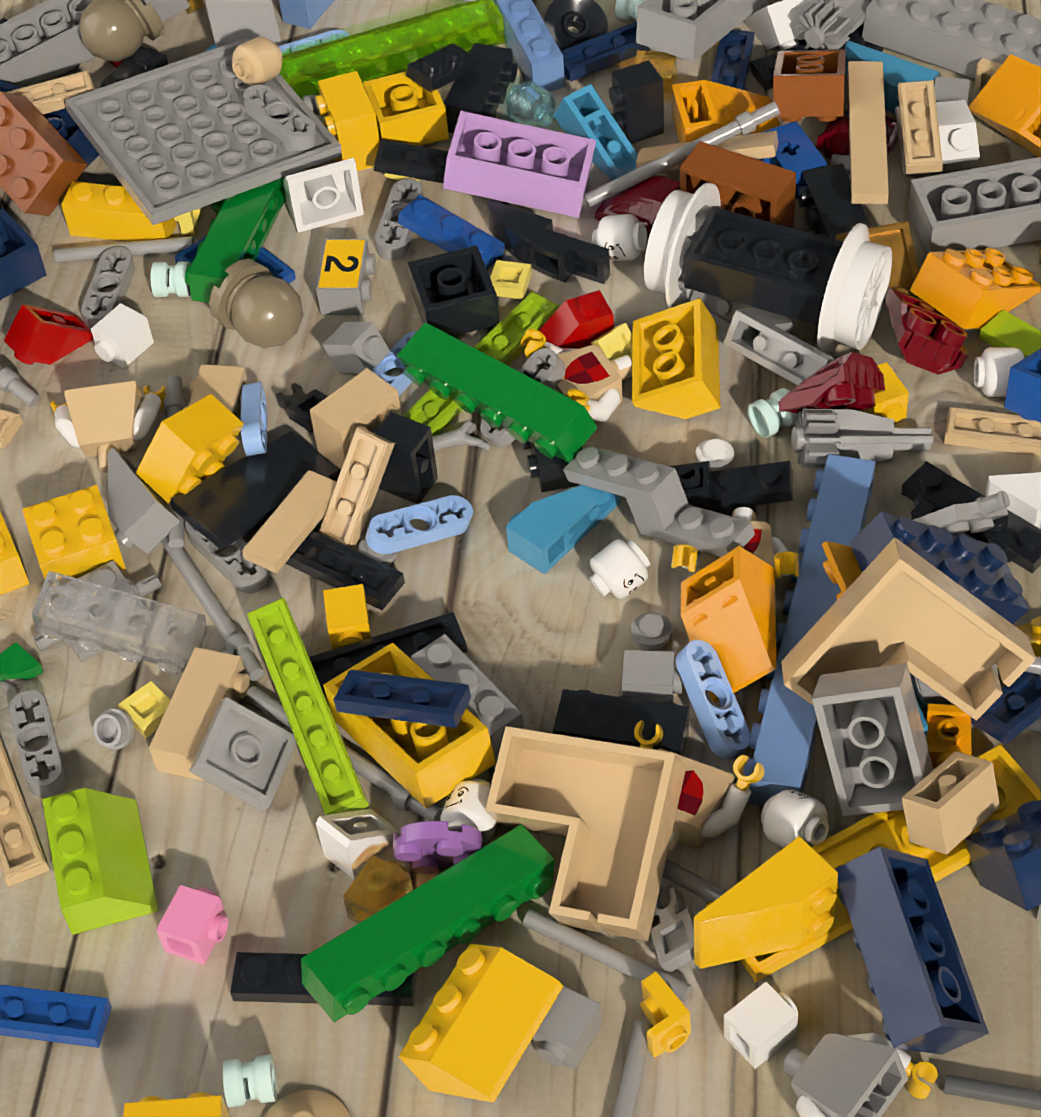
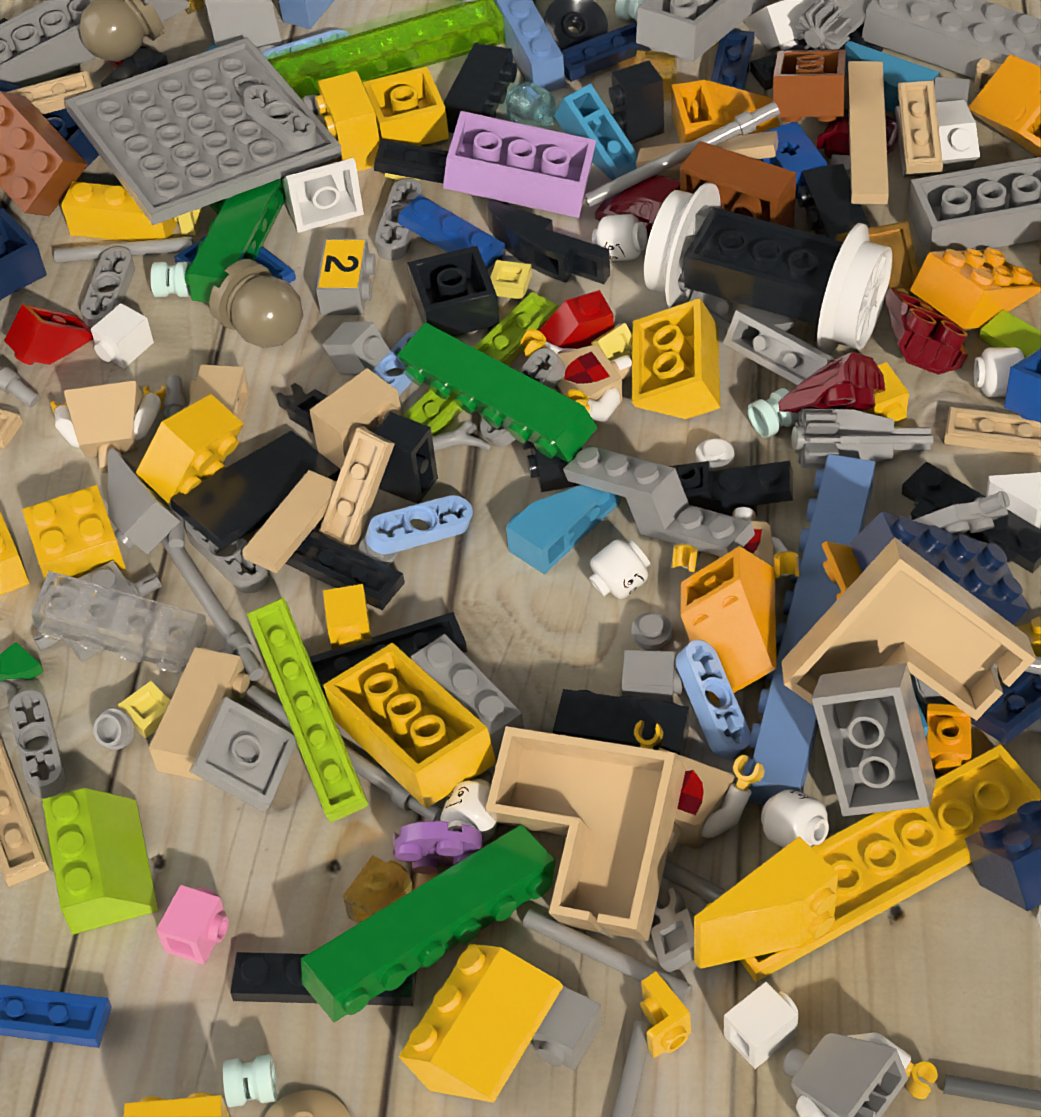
tan head [232,36,283,86] -> none
light blue beam [241,382,268,456] -> none
white slope [316,808,401,880] -> none
dark blue plate [333,670,471,728] -> none
black plate [406,43,477,92] -> none
dark blue brick [835,846,989,1055] -> none
tan brick [902,751,1000,855] -> none

